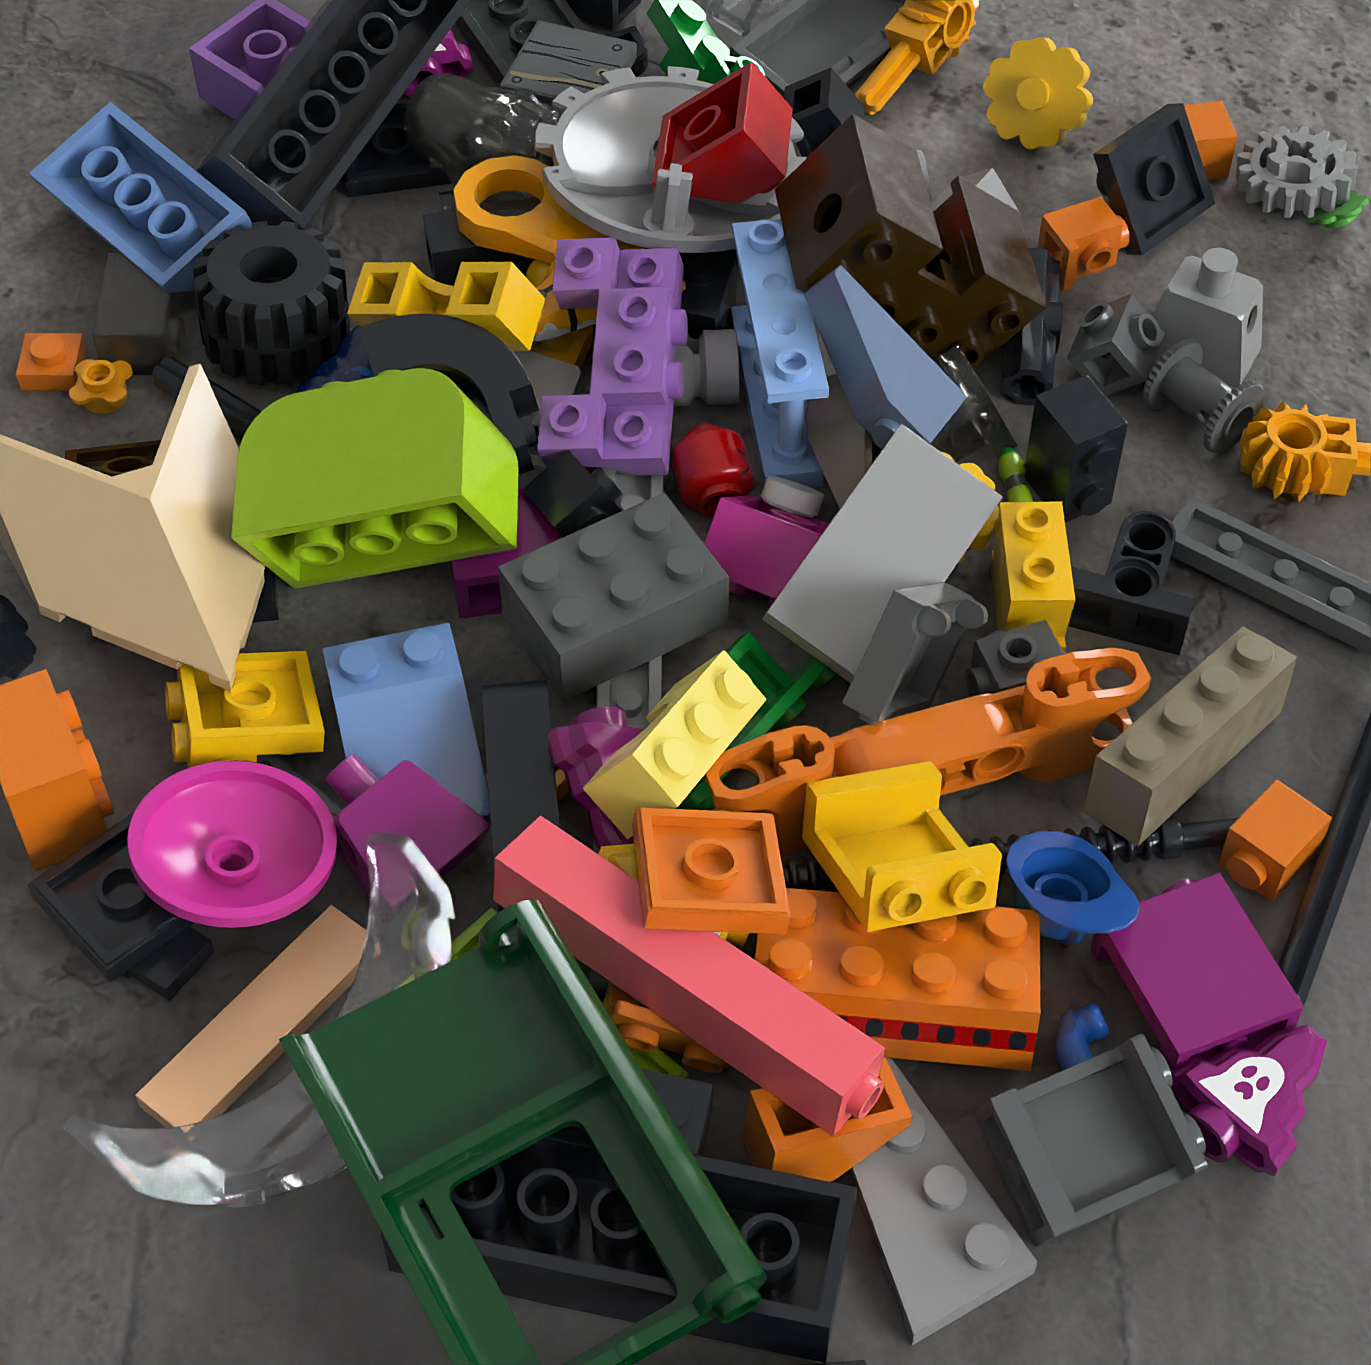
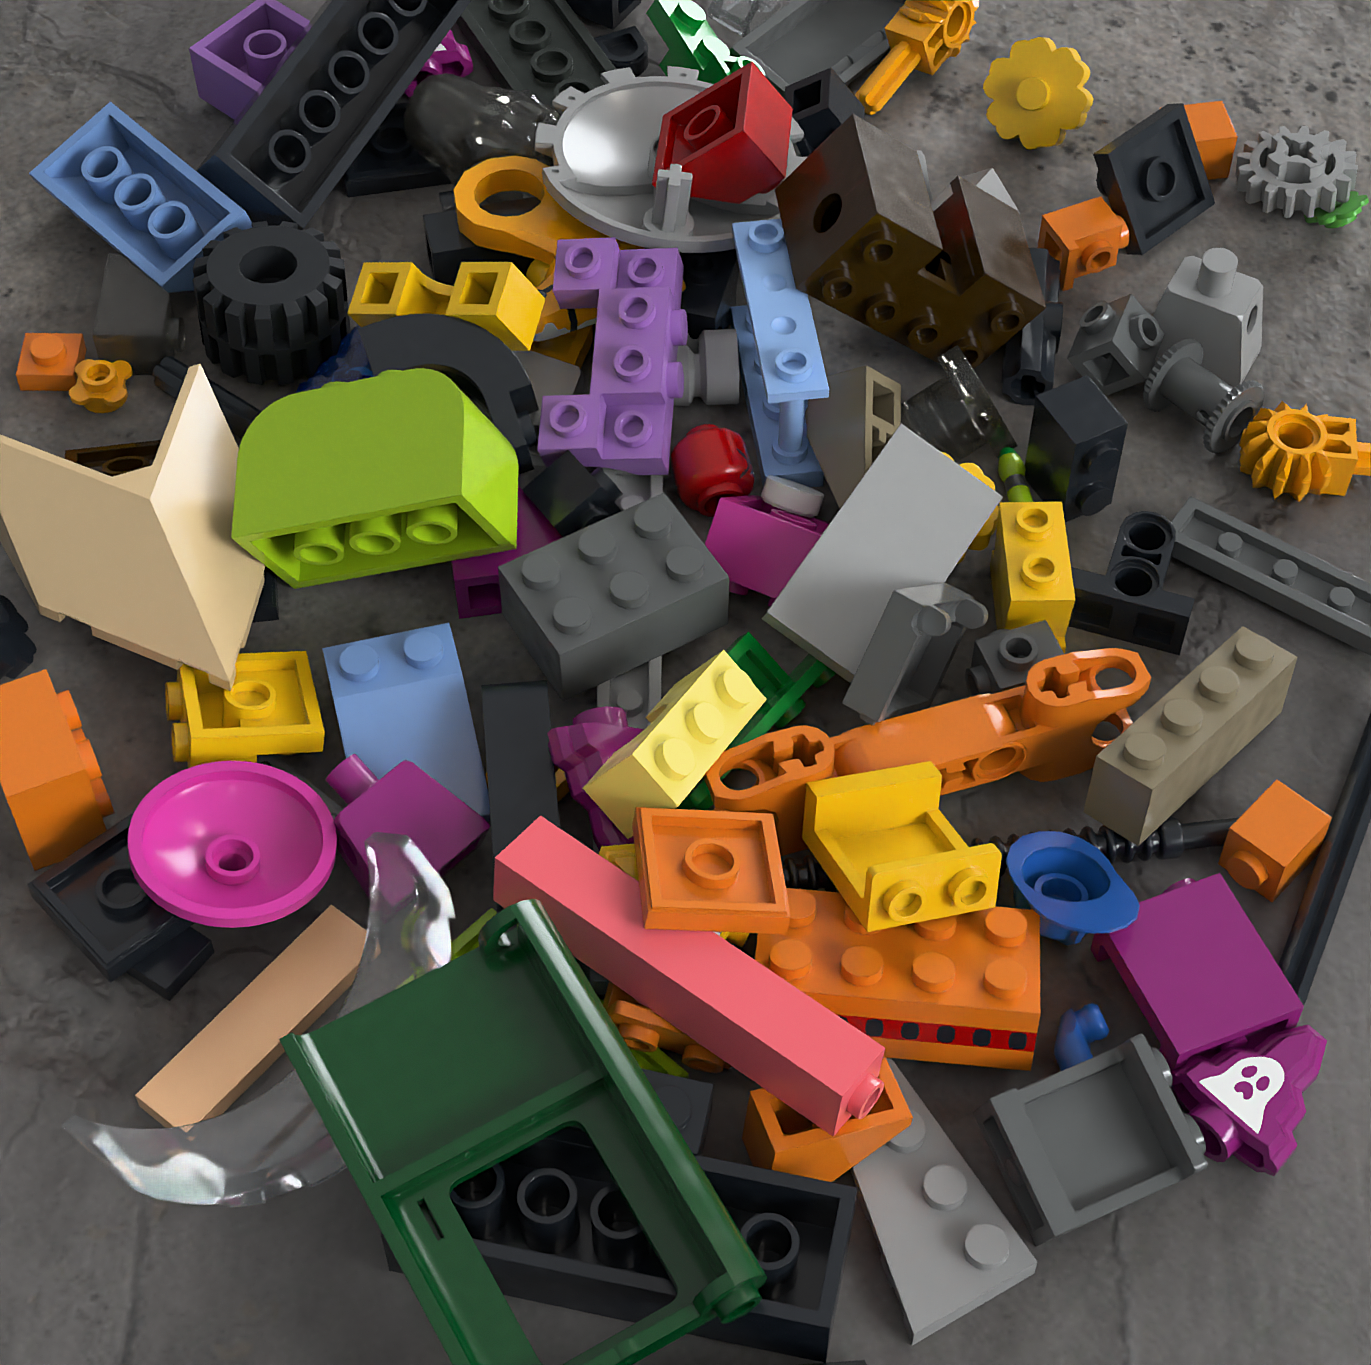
dark grey tile [500,20,637,114] -> none
sand blue slope [804,265,968,449] -> none

